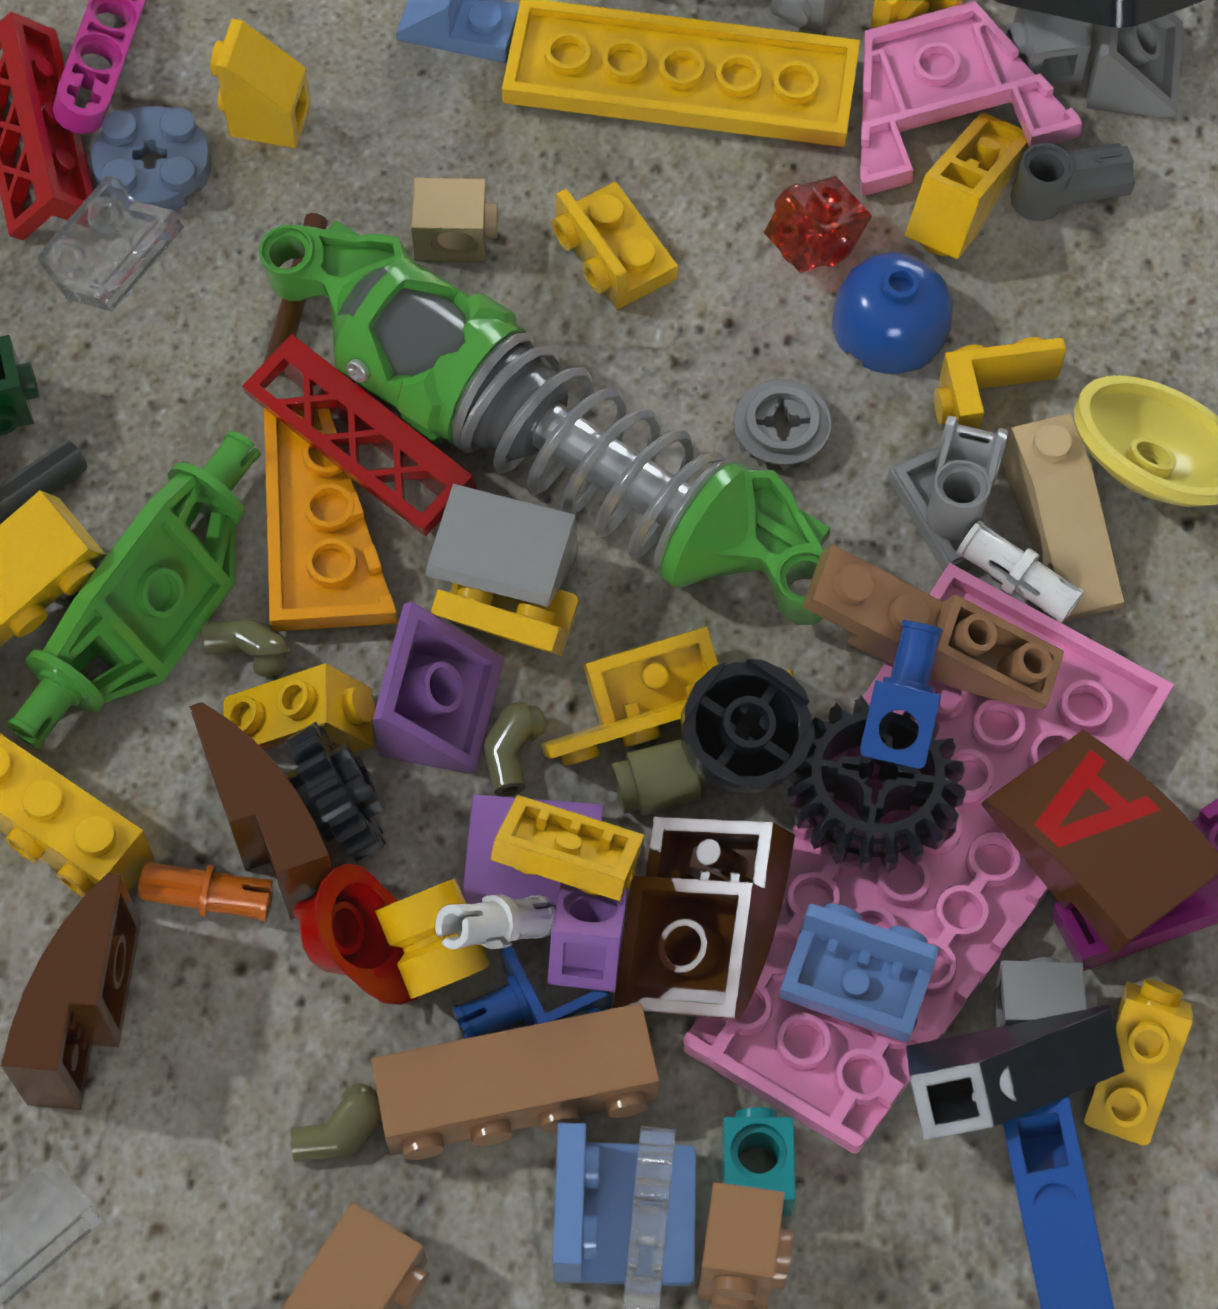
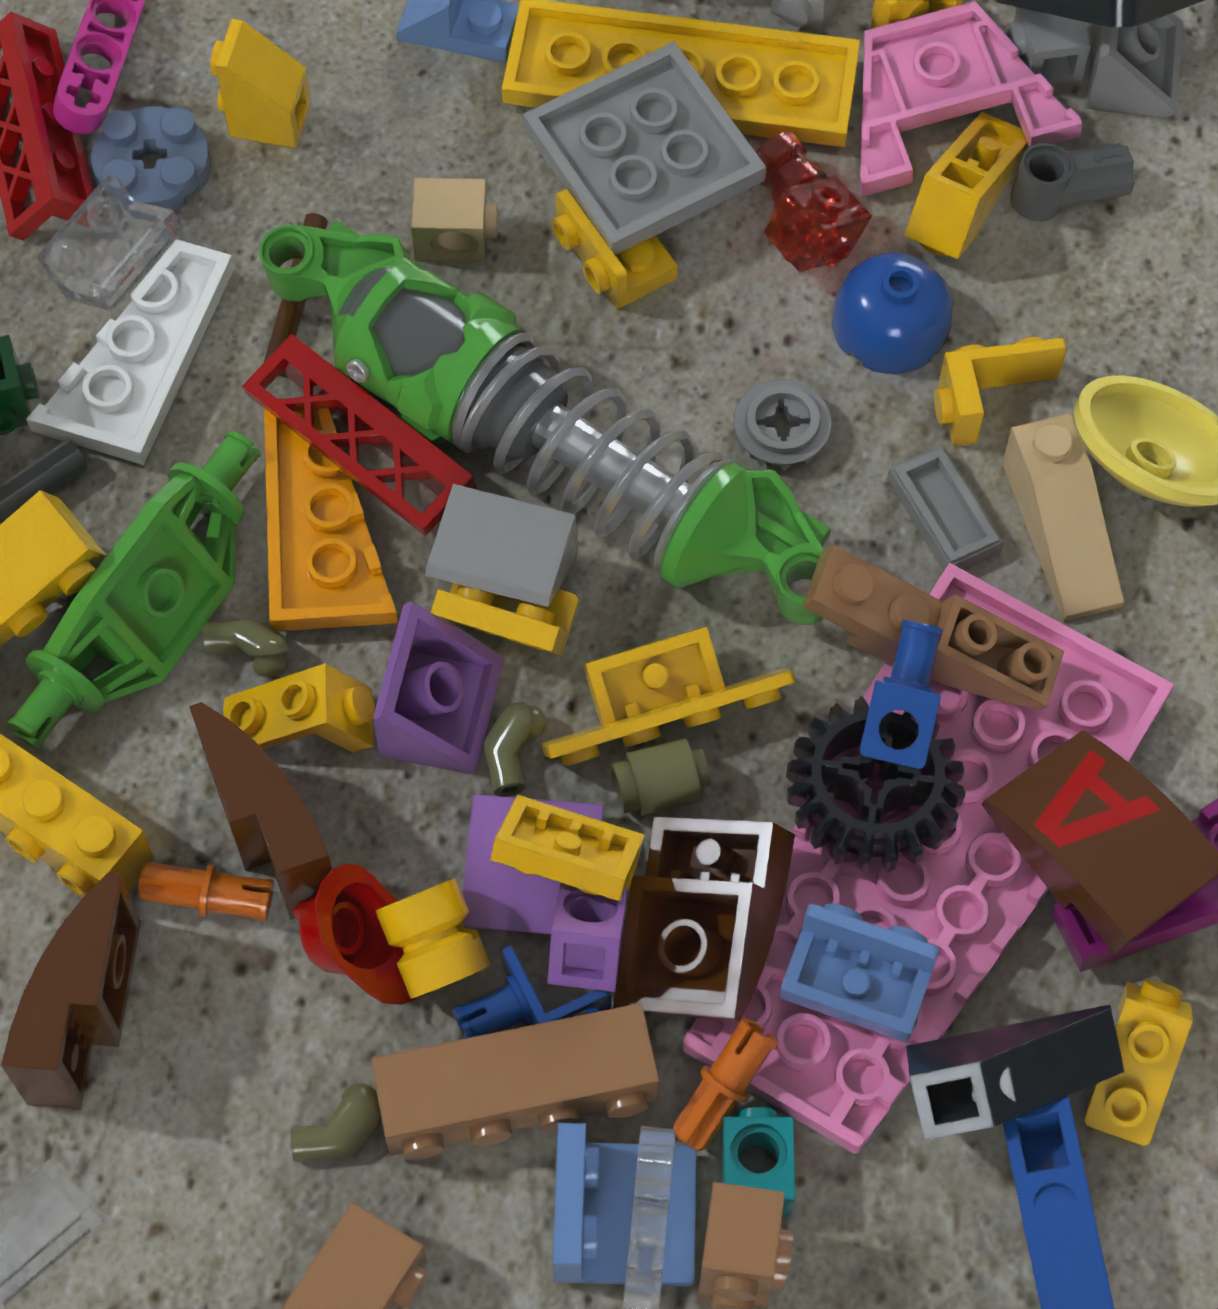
black gear [286,722,386,862] -> none
white pin [435,894,555,949] -> none
black cylinder [681,659,815,794] -> none
light grey piece [927,415,1009,540] -> none
white pin [956,520,1085,624] -> none
light grey brick [993,957,1097,1028] -> none
none -> white wing [26,239,235,465]
none -> light grey plate [522,42,766,255]
none -> orange axle [673,1017,779,1151]
none -> clear red wheel [756,132,830,216]

